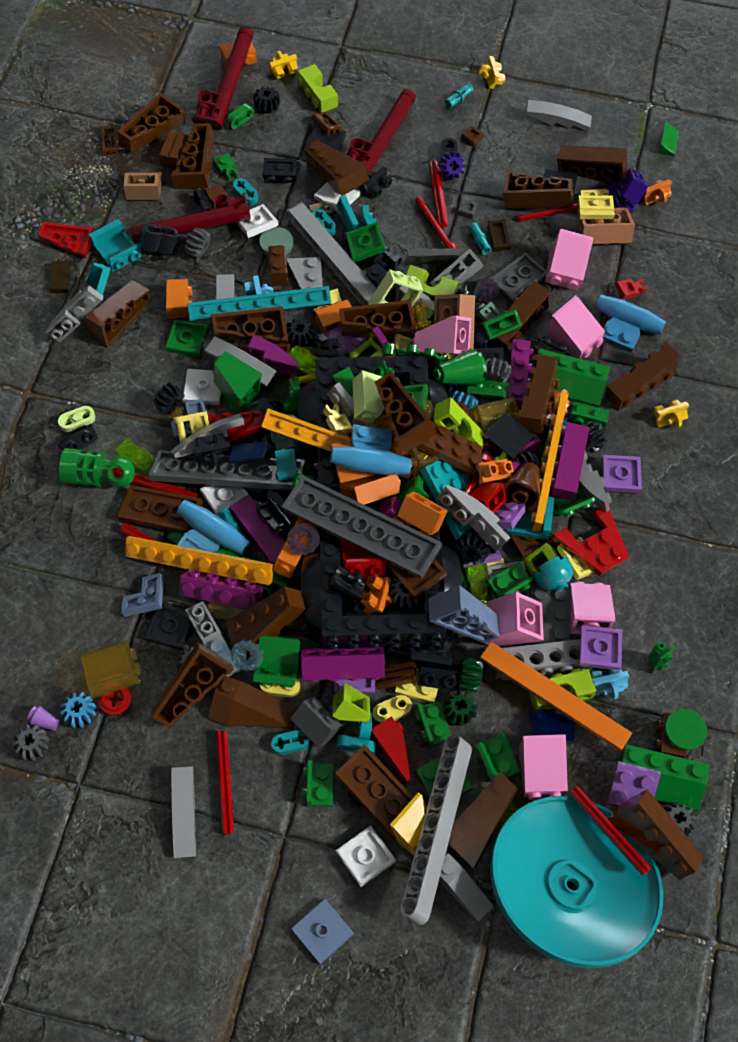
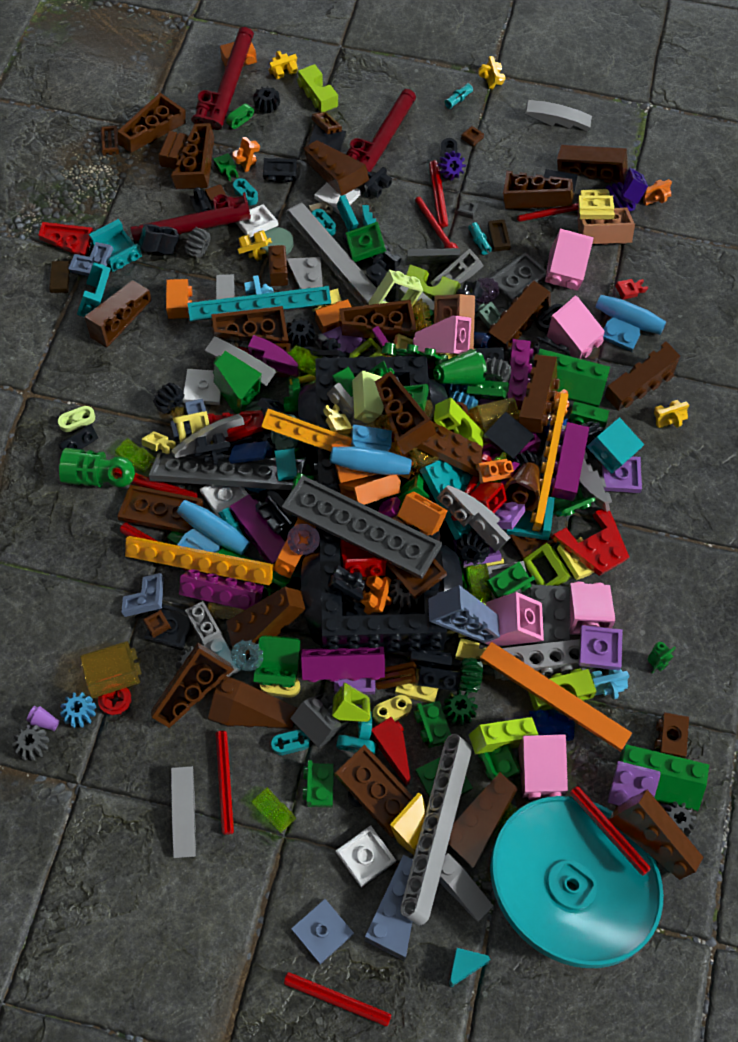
light grey slope [45,286,104,343] -> none
medium nougat slope [124,172,162,200] -> none
green tile [165,319,209,357] -> none
green slope [481,309,522,340] -> none
teal cylinder [532,555,573,592] -> none
green slope [659,122,679,156] -> none
green tile [664,709,707,751] -> none
none -> sand blue plate [68,242,113,276]
none -> light yellow plate [142,431,176,454]
none -> reddish brown tile [143,610,171,638]
none -> orange hips [232,137,260,172]
none -> yellow hips [238,230,272,261]
none -> clear neon green slope [251,787,296,833]
none -> red axle [284,972,391,1026]
none -> sand blue wedge [365,855,413,961]
none -> teal slope [449,948,491,987]
none -> light yellow plate [455,638,487,665]
none -> lime arch [469,717,538,754]
none -> black plate [537,304,564,332]
none -> teal panel [586,417,644,474]

